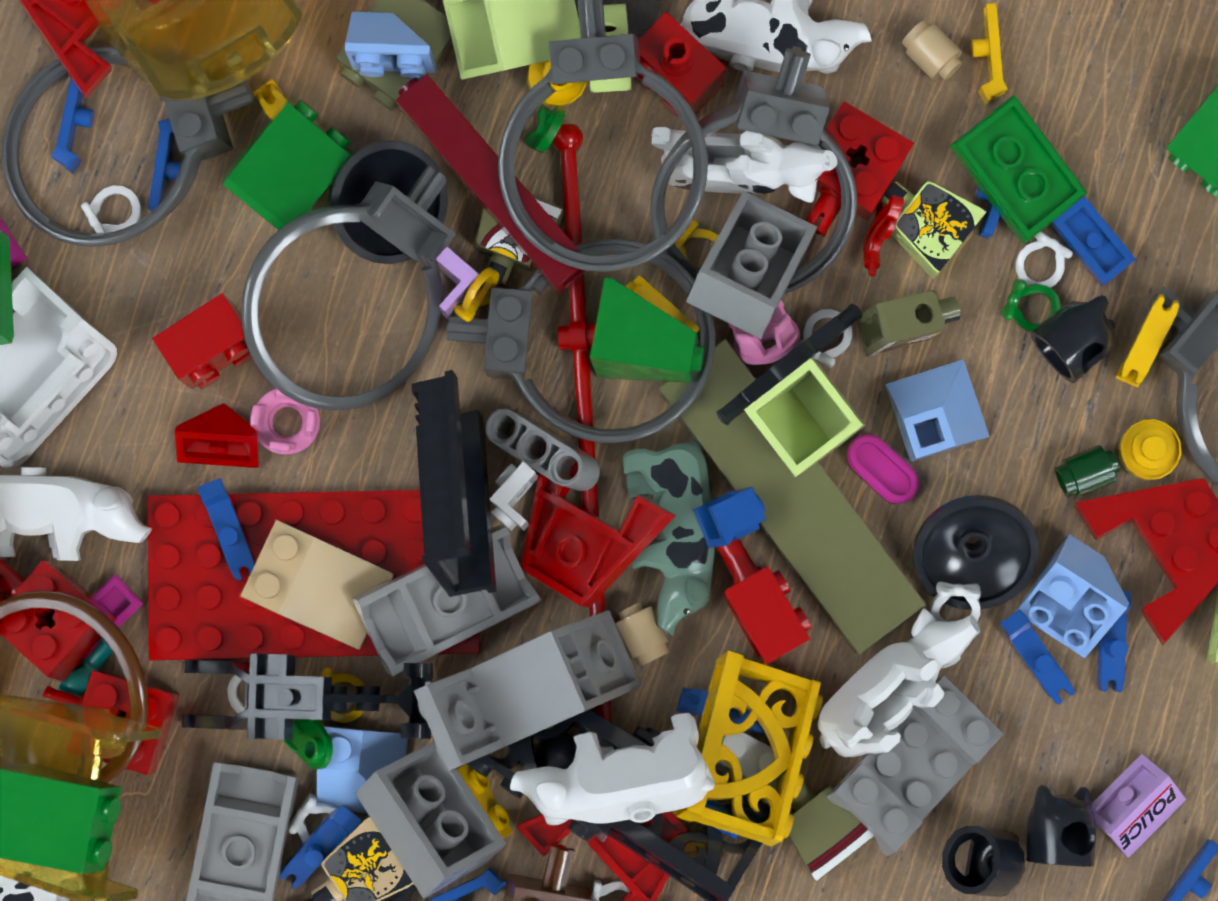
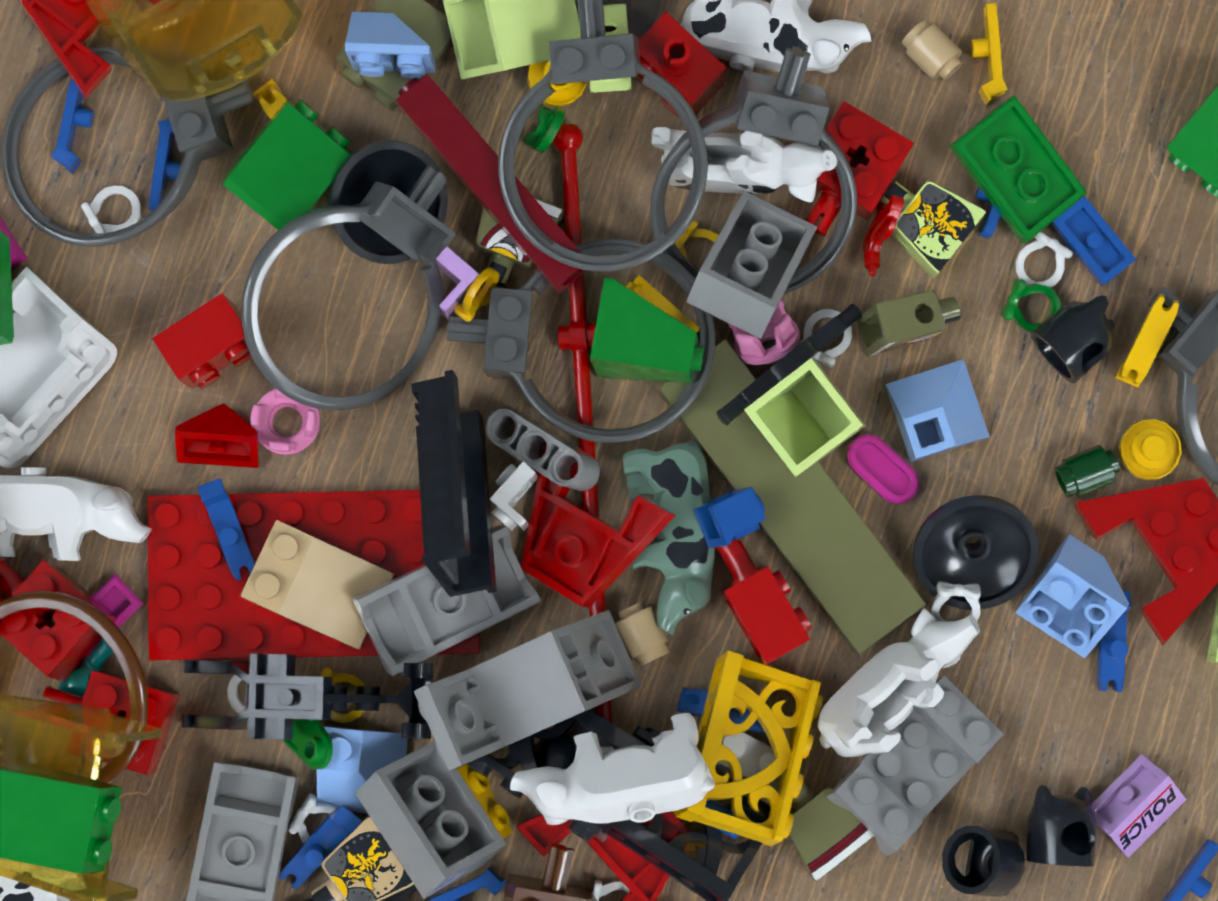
blue piece [1000,609,1075,704] -> none

